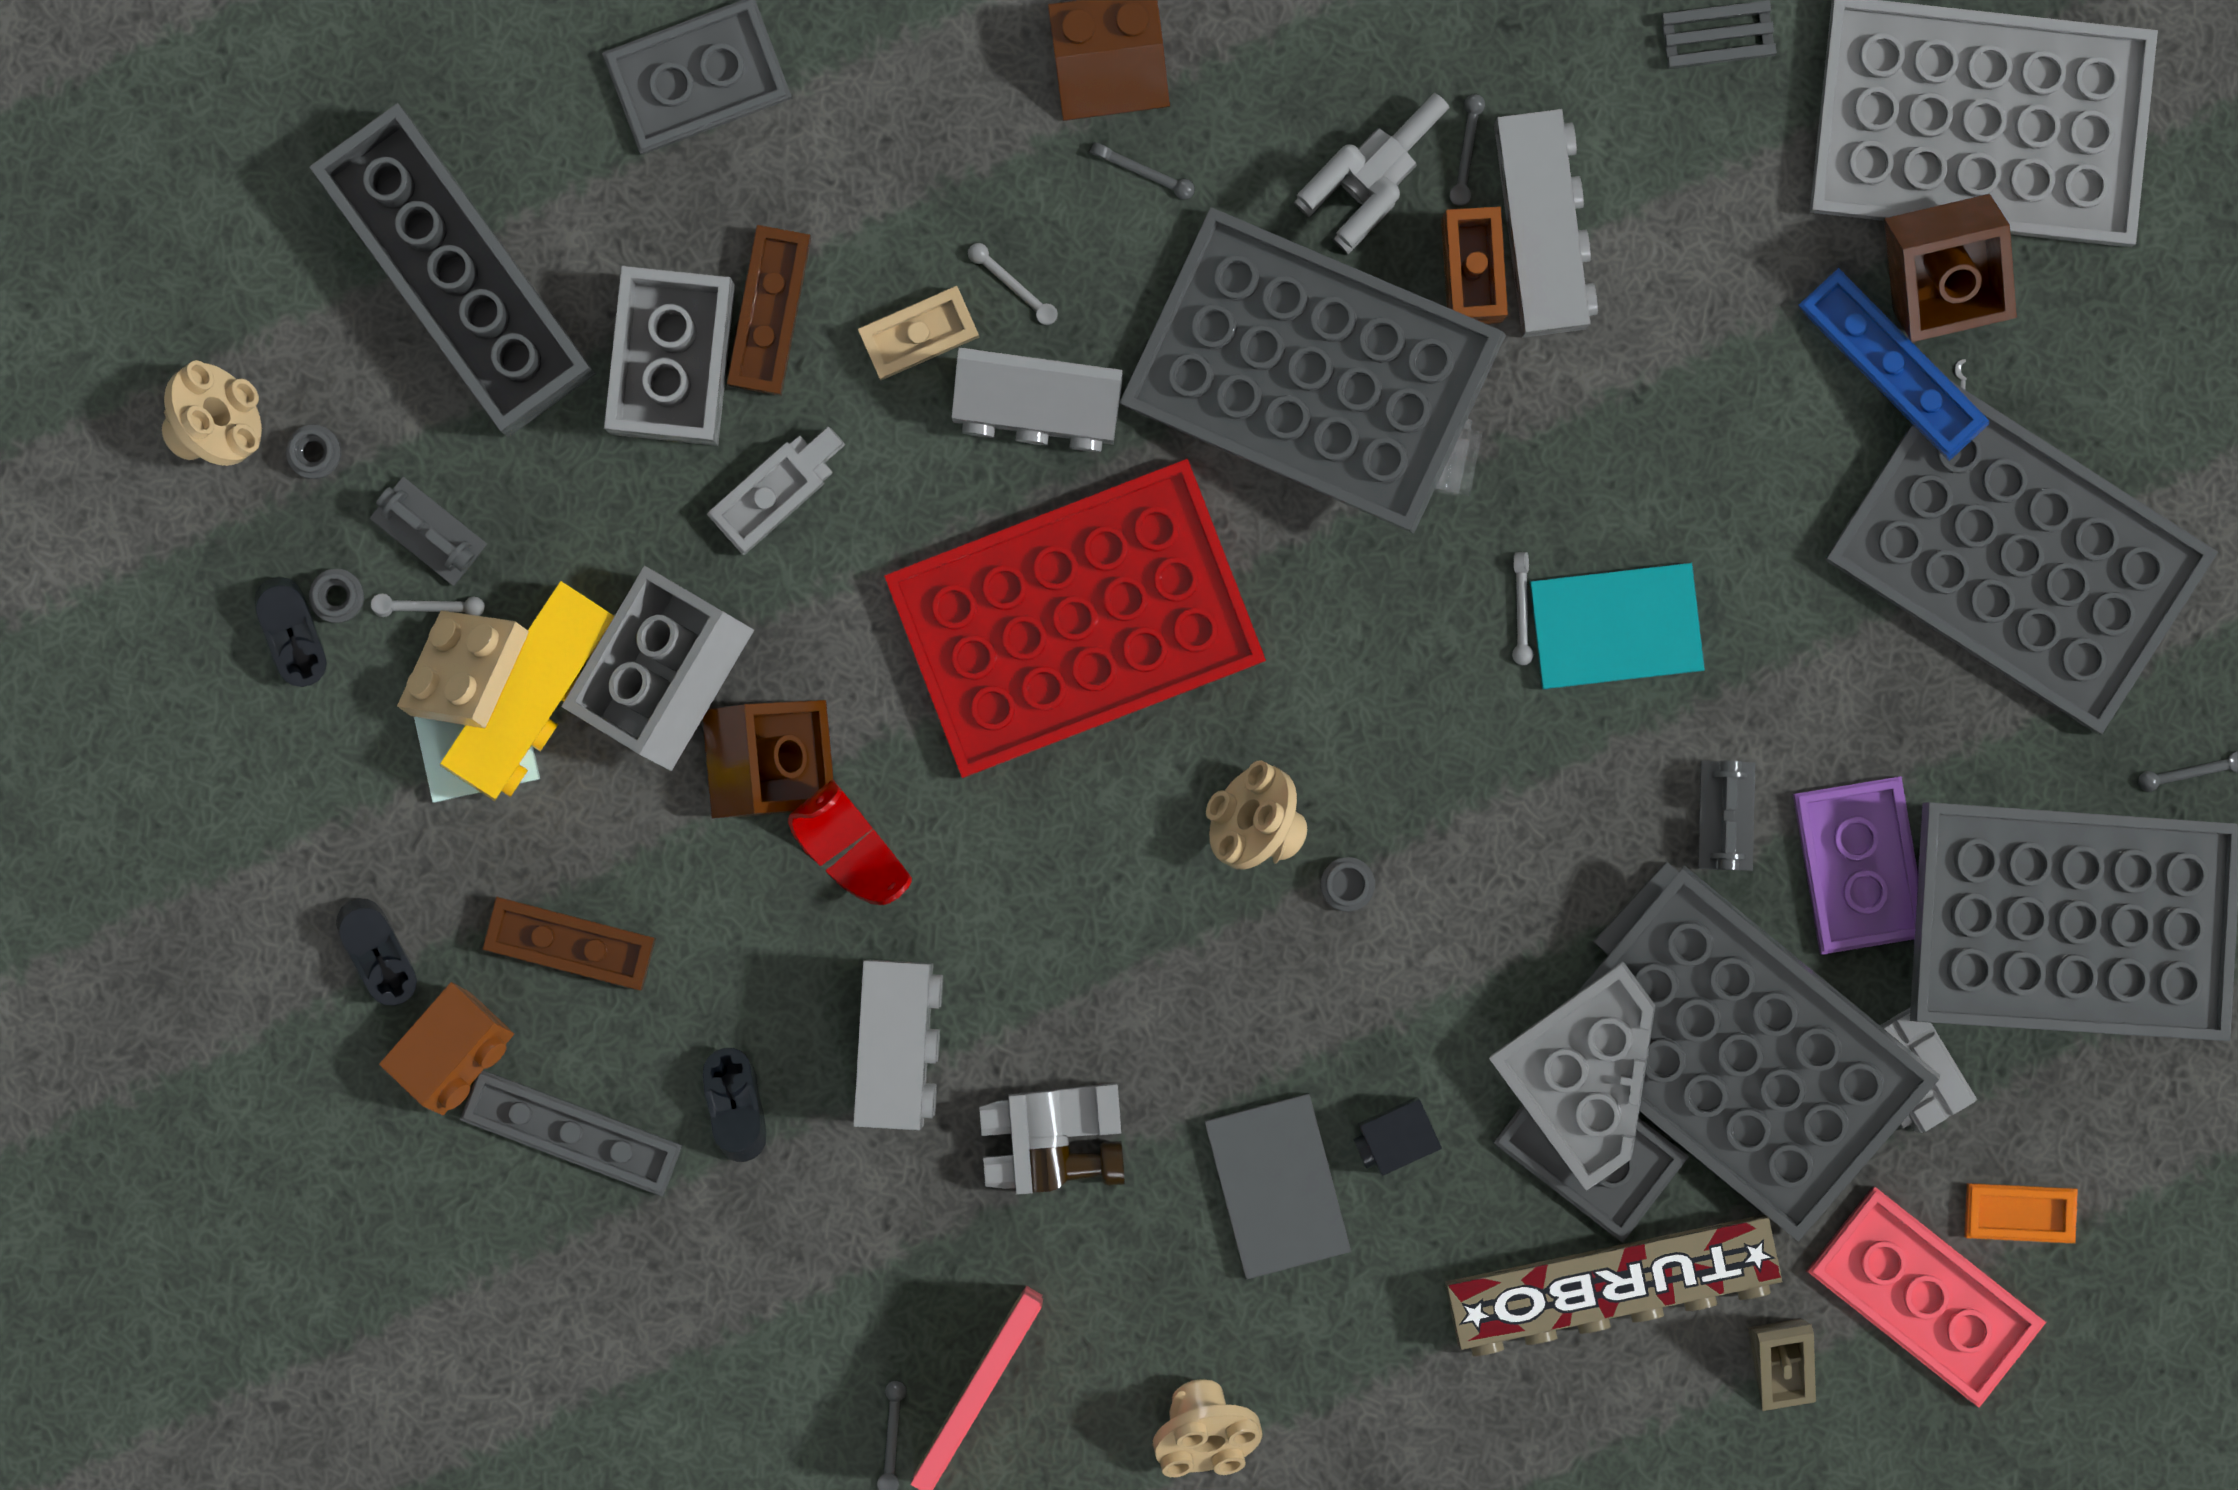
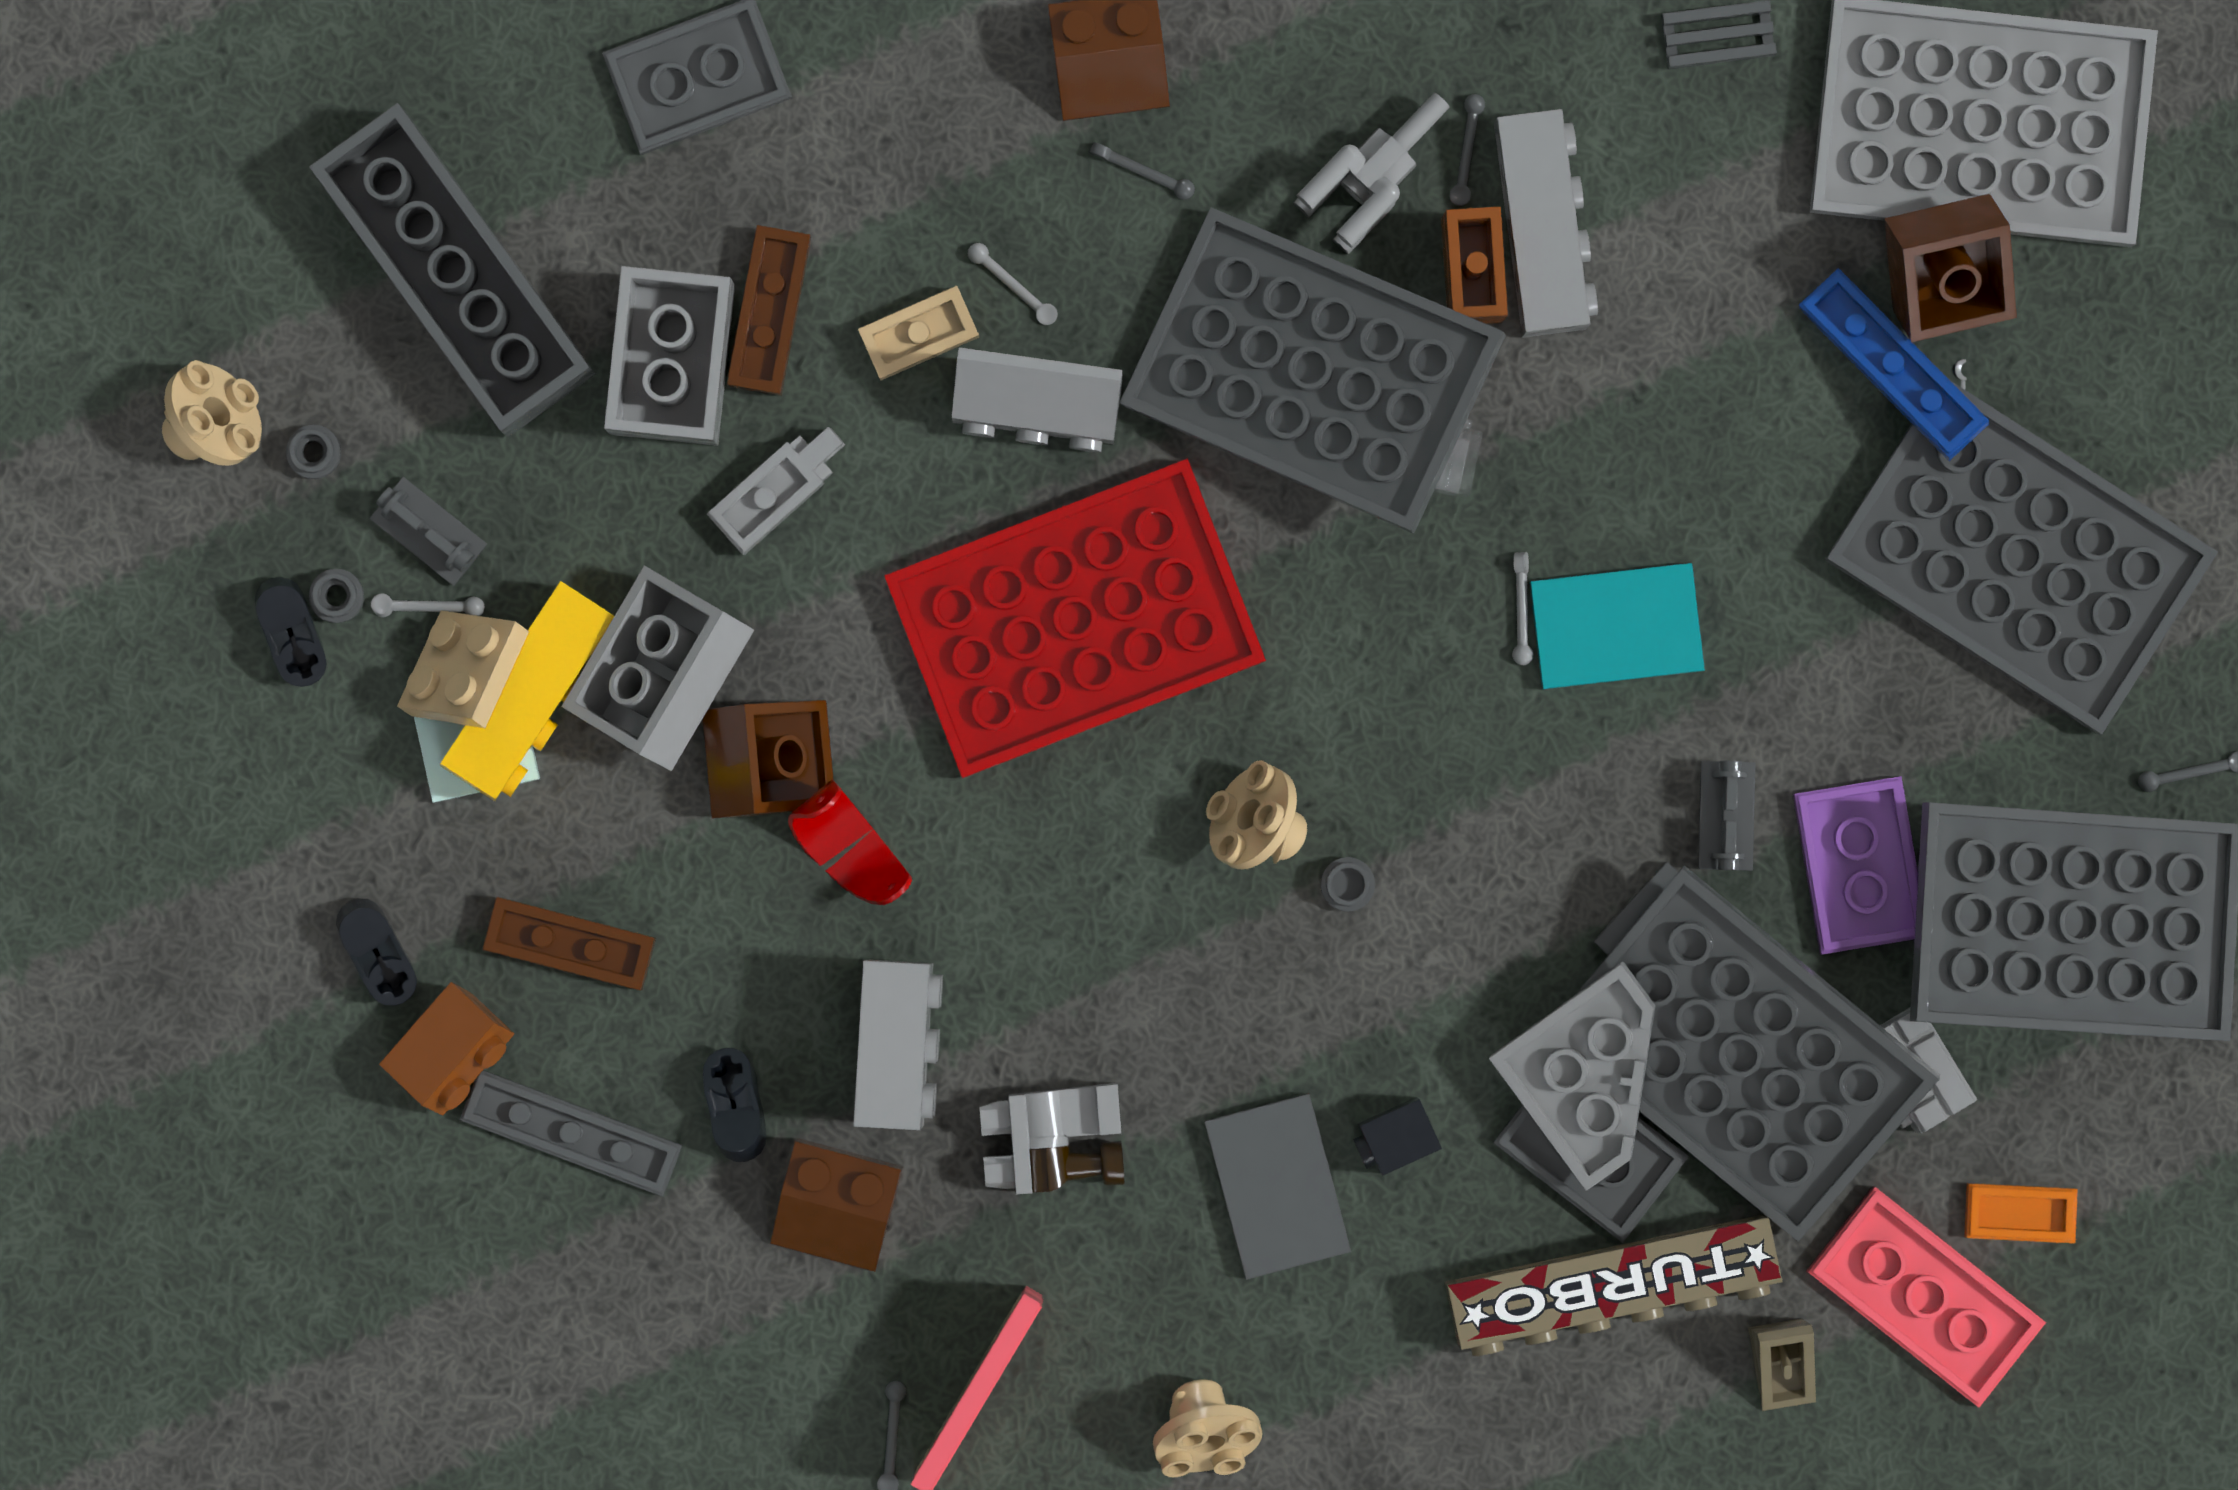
none -> reddish brown slope [770,1138,904,1272]

